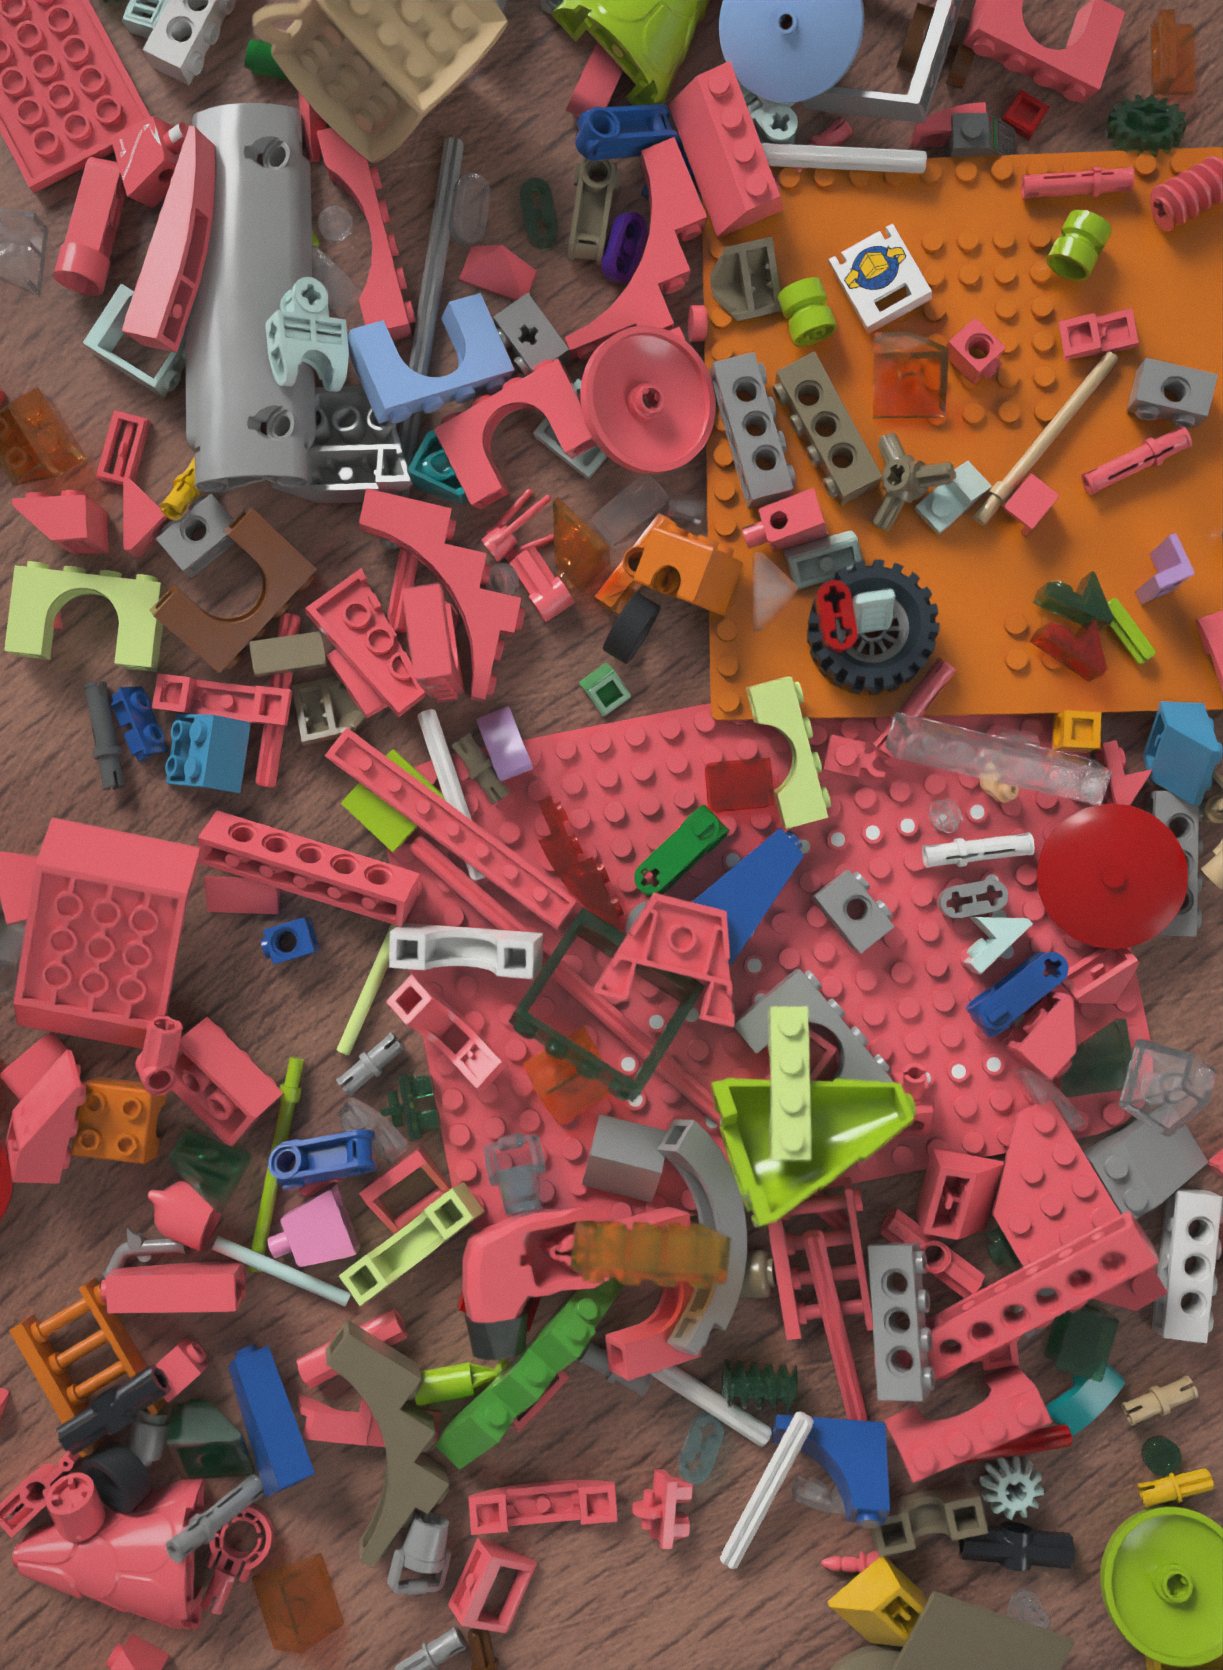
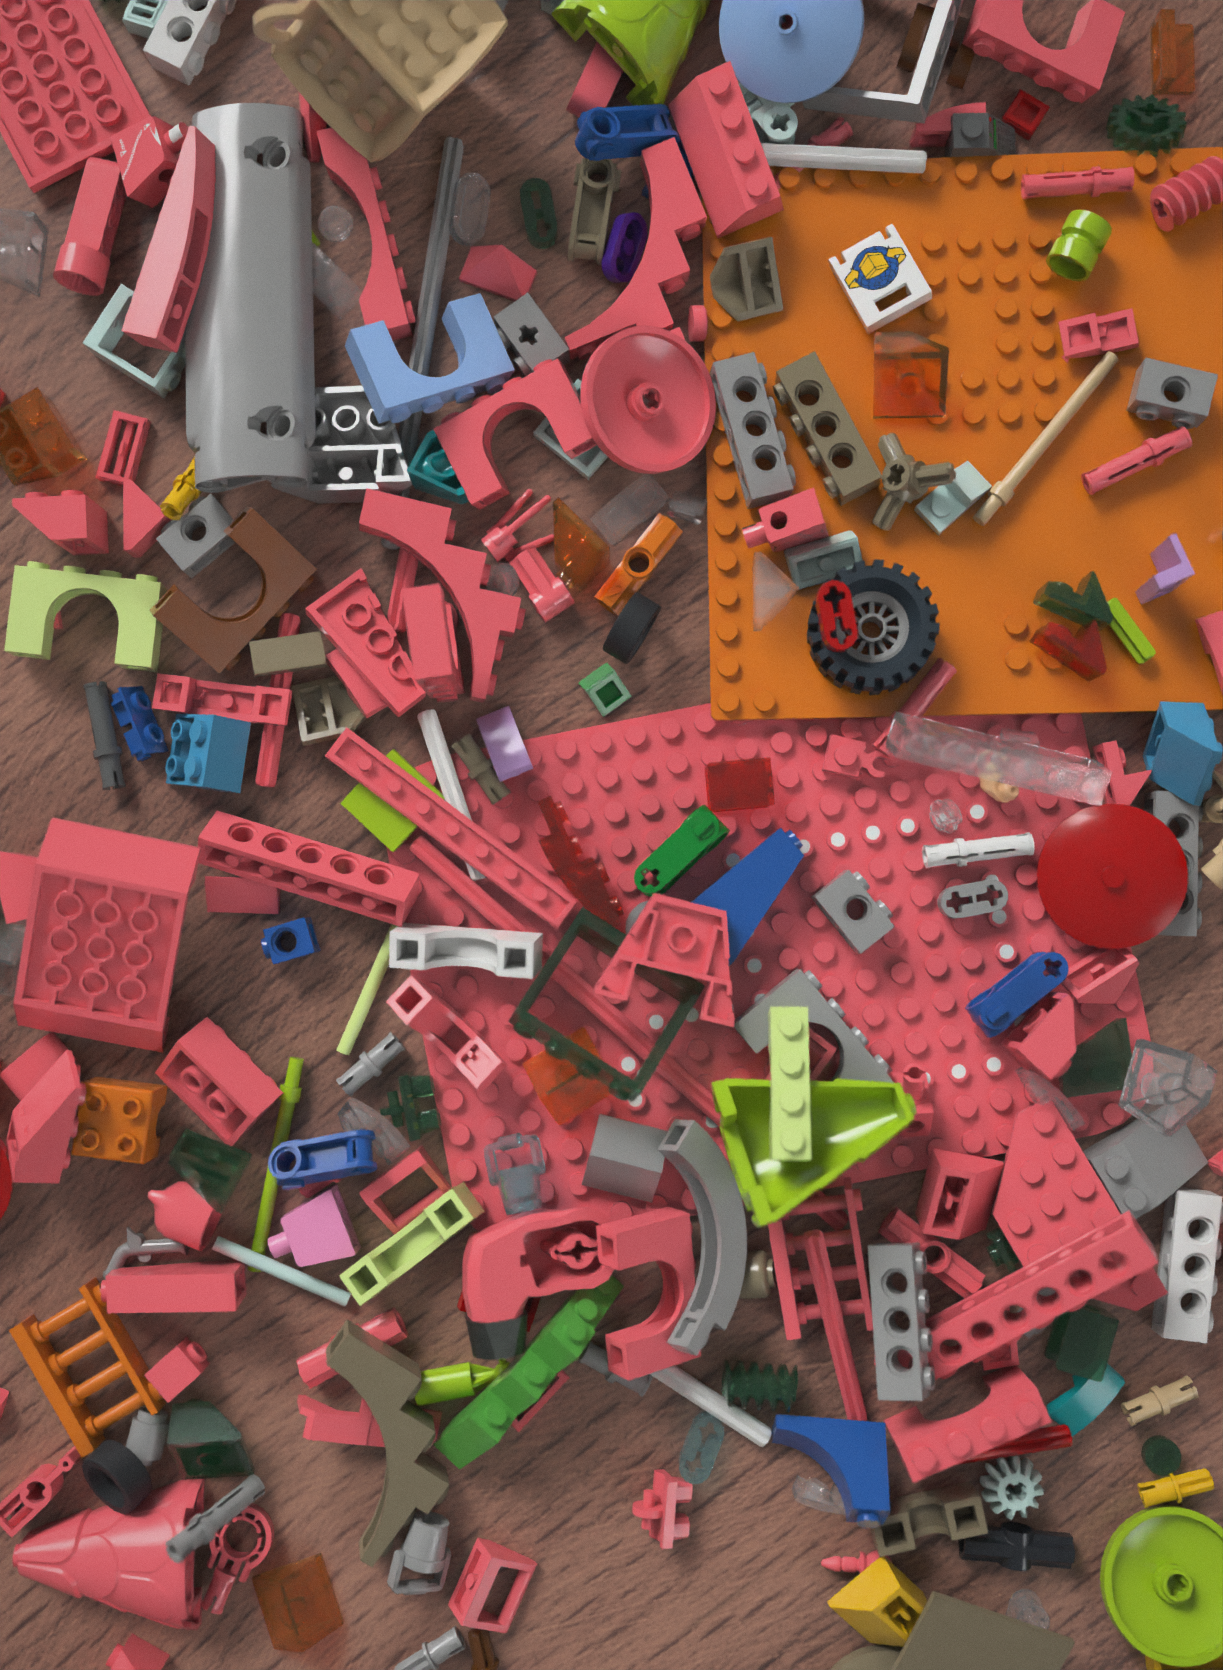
coral piece [45,1473,107,1542] -> none
black piece [57,1364,170,1456] -> none
coral piece [136,1016,183,1096] -> none
blue slope [228,1344,315,1498] -> none
green cone [244,39,289,80] -> none
light aqua piece [265,277,349,392] -> none
coral slope [469,1480,617,1535] -> none
clear yellow wedge [570,1221,731,1289] -> none
orange piece [633,524,743,615] -> none
white axle [720,1411,814,1569] -> none
yellowish green arch [745,676,831,829] -> none
lime wheel [777,277,837,346] -> none
light aqua slope [853,589,895,634] -> none
coral brick [944,317,1006,385] -> none
light aqua slope [963,917,1033,974] -> none
coral panel [1004,473,1060,537] -> none
light orange brick [1052,710,1101,753] -> none

